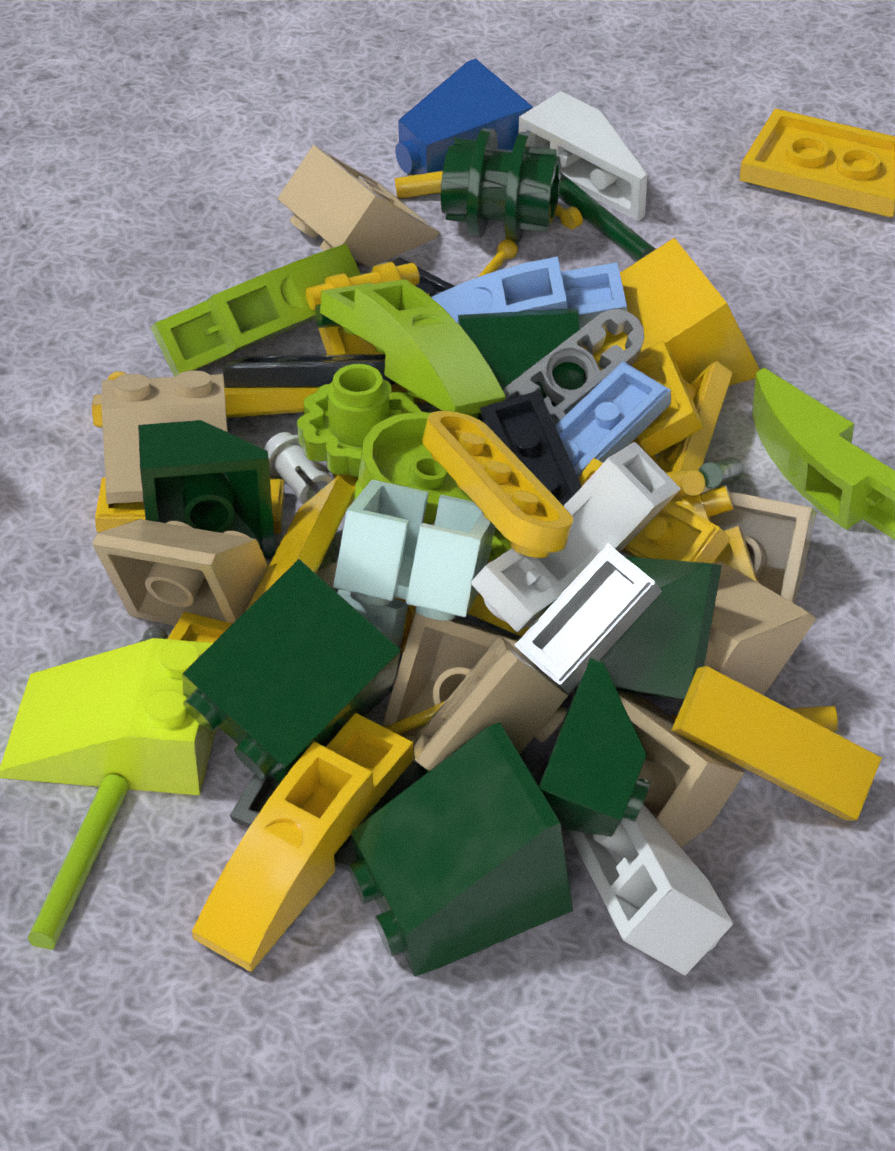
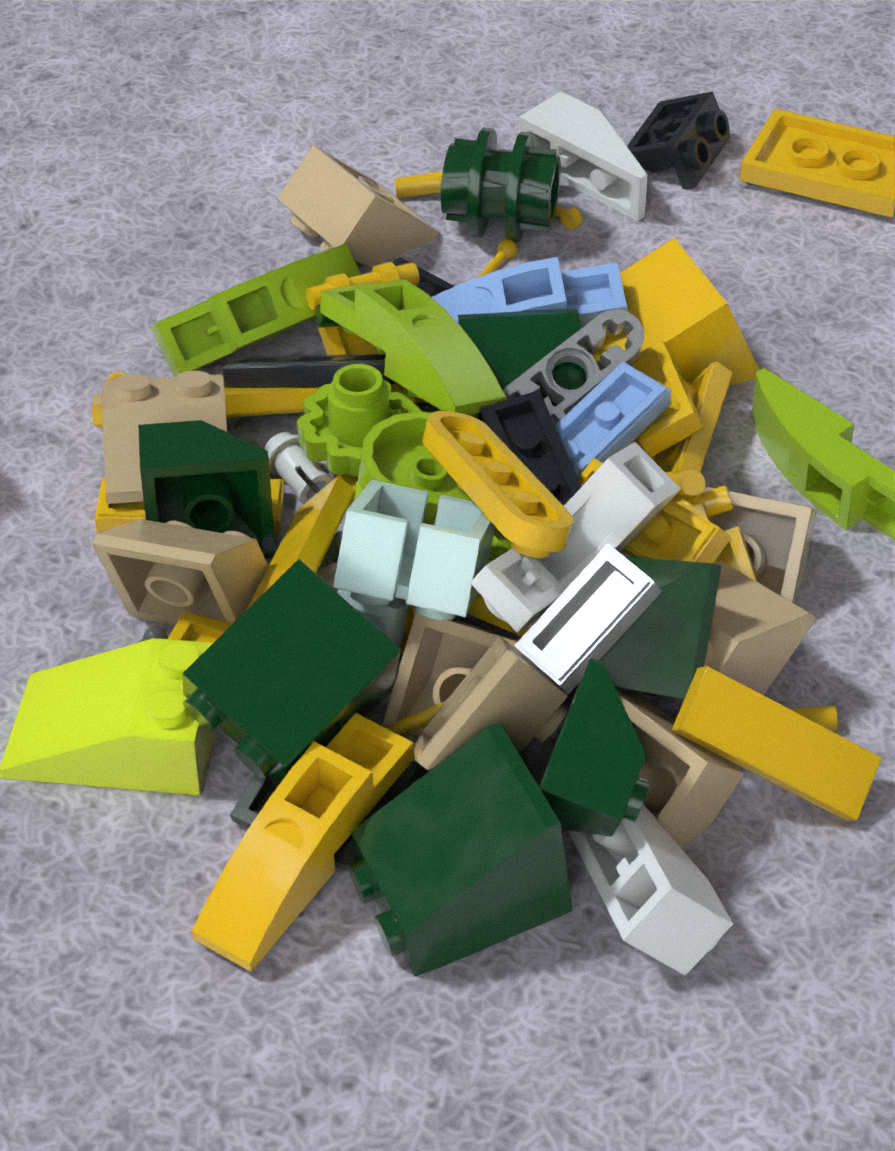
lime bar [28,774,129,950] -> none
blue slope [395,58,533,175] -> none
dark green bar [558,173,656,262] -> none
bar [698,457,744,488] -> none
none -> black bracket [627,91,730,189]

